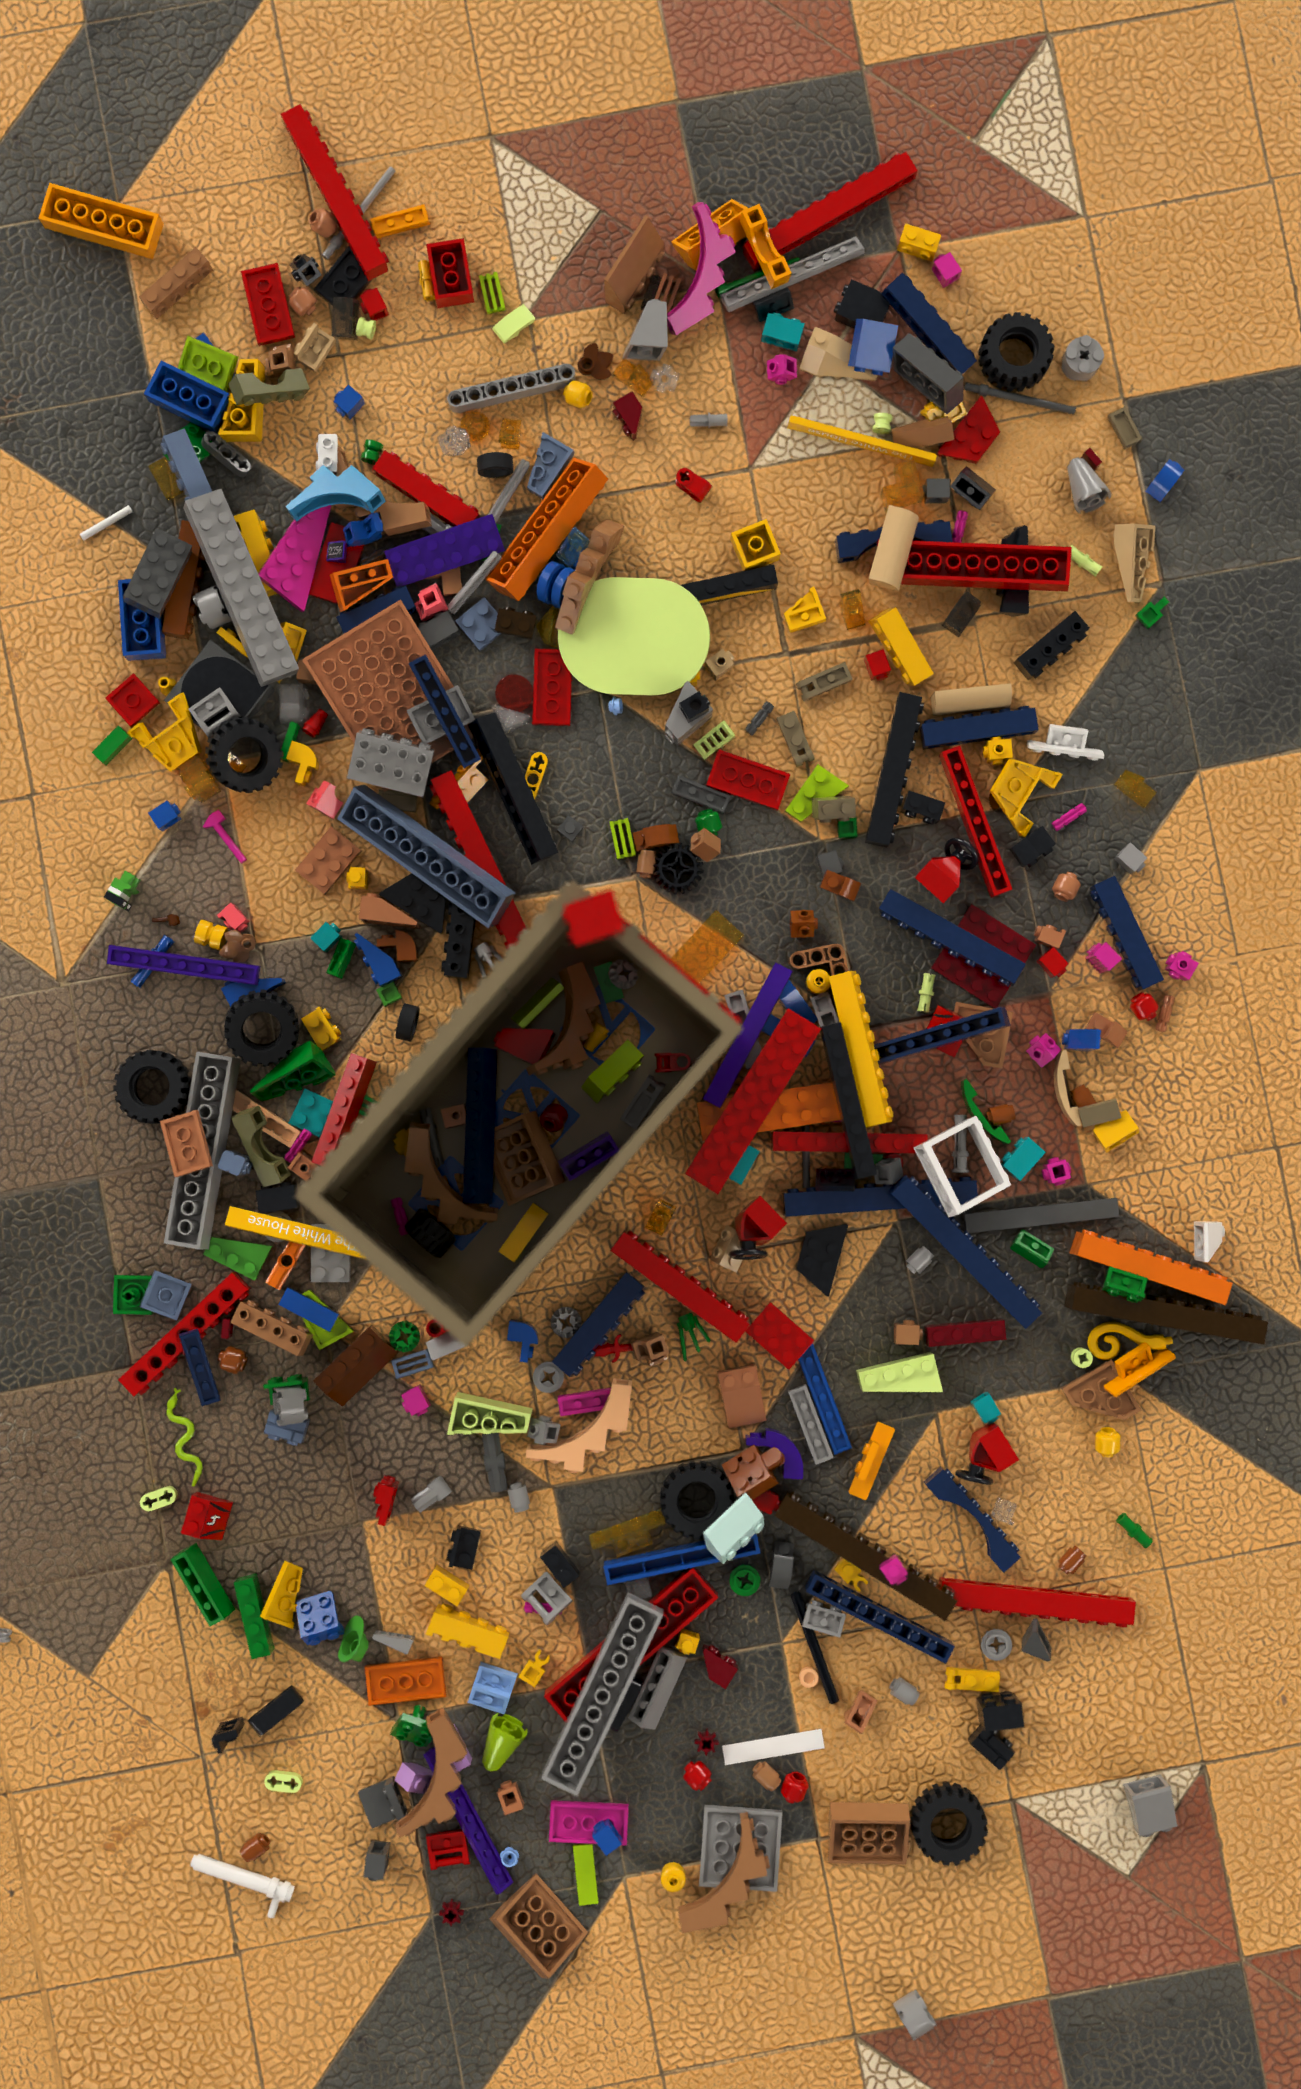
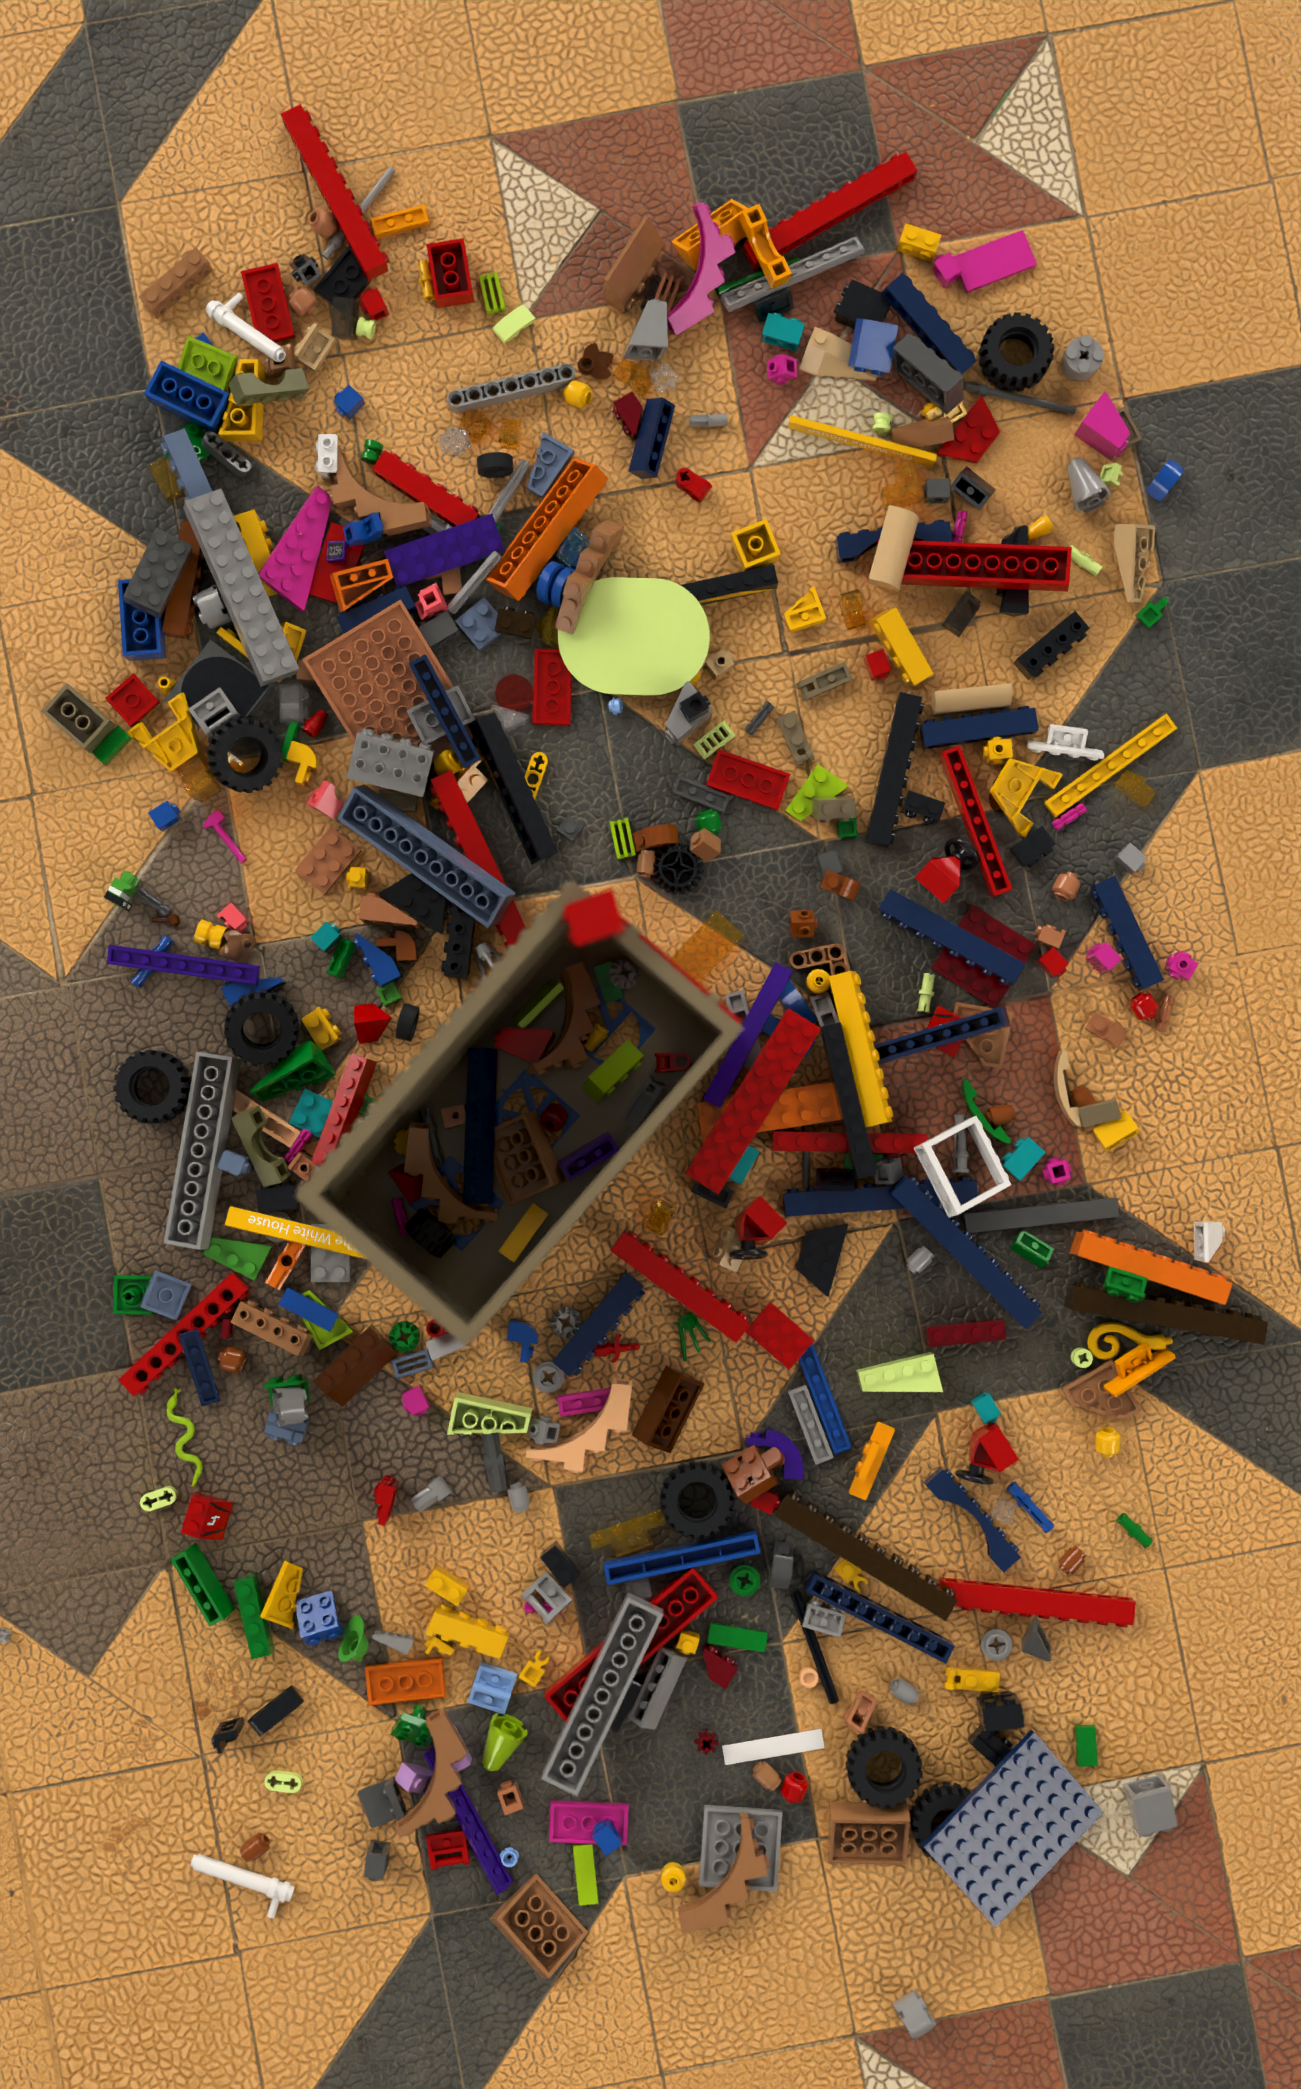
light orange brick [38,183,164,259] -> none
white bar [80,505,133,540] -> none
nougat plate [160,1110,213,1177] -> none
dark azure arch [285,465,386,522] -> none
dark red gear [439,1899,464,1927] -> none
black bracket [446,1525,481,1570] -> none
medium nougat brick [631,1332,669,1367] -> none
red head [683,1761,712,1791] -> none
light aqua slope [703,1493,765,1564] -> none
nougat slope [717,1363,767,1429] -> none
dark pink brick [880,1554,908,1585] -> none
medium nougat brick [894,1320,923,1345] -> none
dark pink brick [1026,1033,1061,1068] -> none
blue slope [1062,1029,1101,1052] -> none
dark red tile [1081,448,1102,471] -> none
none -> dark tan brick [41,683,115,753]
none -> dark grey axle [136,888,172,916]
none -> white cylinder [206,293,286,362]
none -> red slope [354,1003,392,1044]
none -> red slope [388,1164,424,1204]
none -> yellow bracket [424,1634,456,1656]
none -> yellow head [433,750,461,776]
none -> dark blue brick [628,397,675,479]
none -> reddish brown slope [632,1366,704,1453]
none -> black brick [691,1181,734,1208]
none -> green tile [707,1622,768,1653]
none -> black tyre [846,1726,923,1809]
none -> plate [921,1730,1104,1928]
none -> dark pink tile [954,230,1037,294]
none -> blue pin [1006,1481,1054,1533]
none -> yellow cone [1028,515,1054,541]
none -> yellow tile [1044,713,1178,818]
none -> dark pink slope [1074,392,1131,461]
none -> green tile [1075,1725,1098,1767]
none -> yellowish green tile [1100,463,1123,486]

